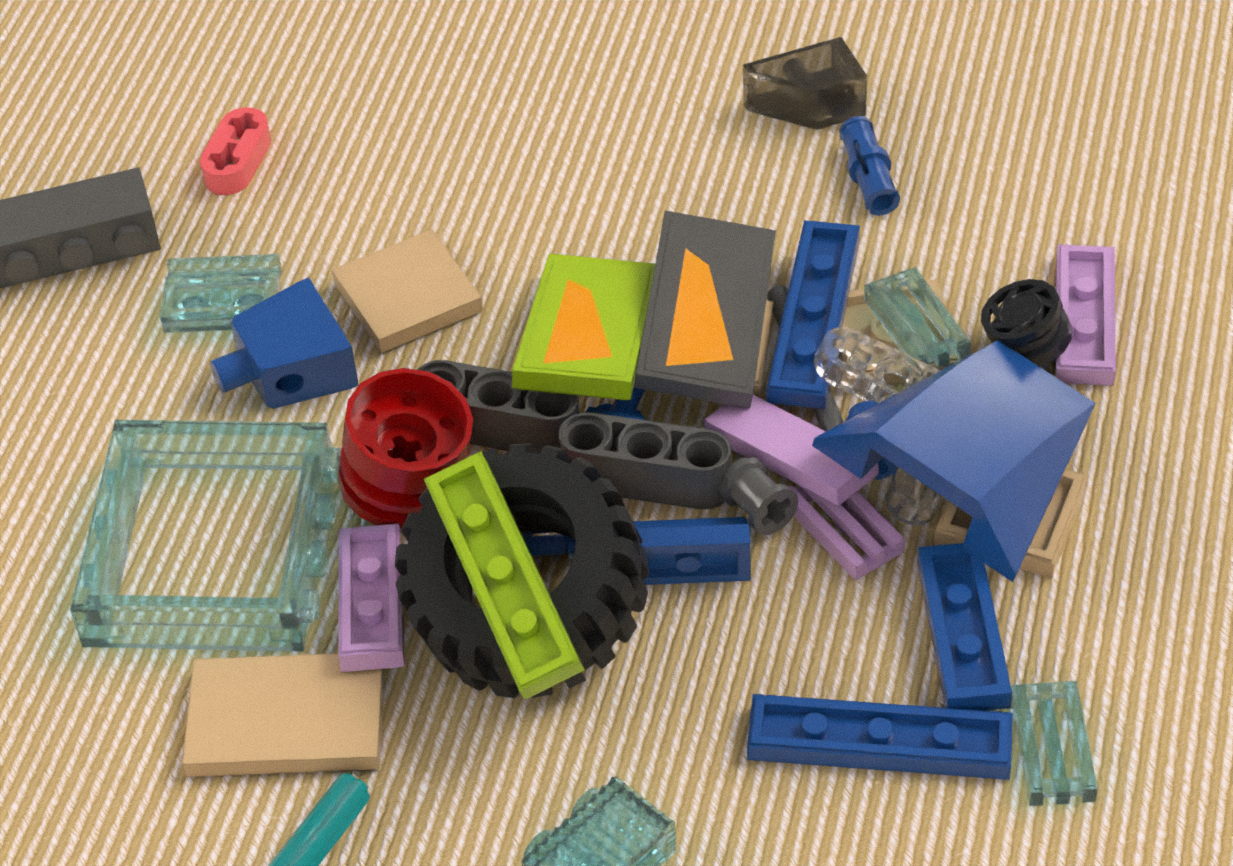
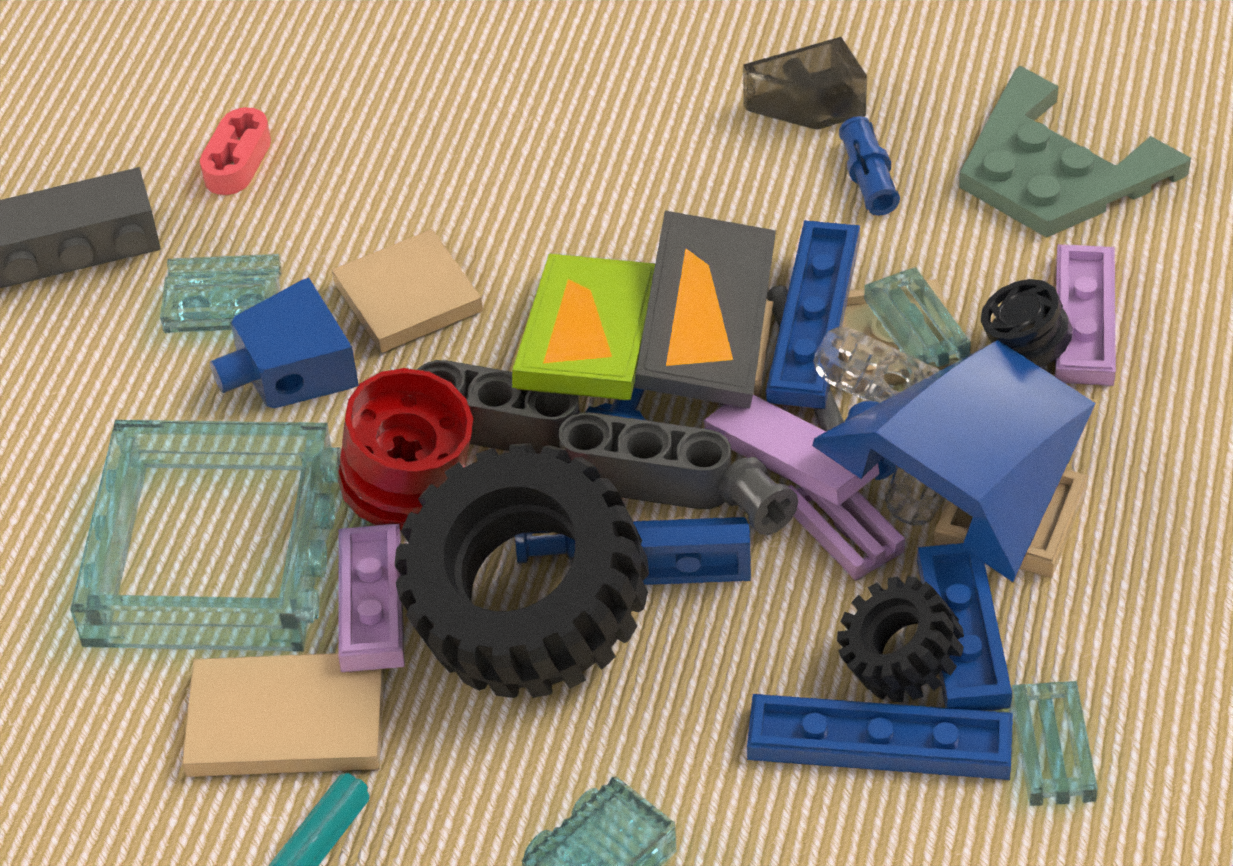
lime tile [424,451,584,700] -> none
none -> black tyre [837,576,964,702]
none -> sand green wing [959,66,1191,238]

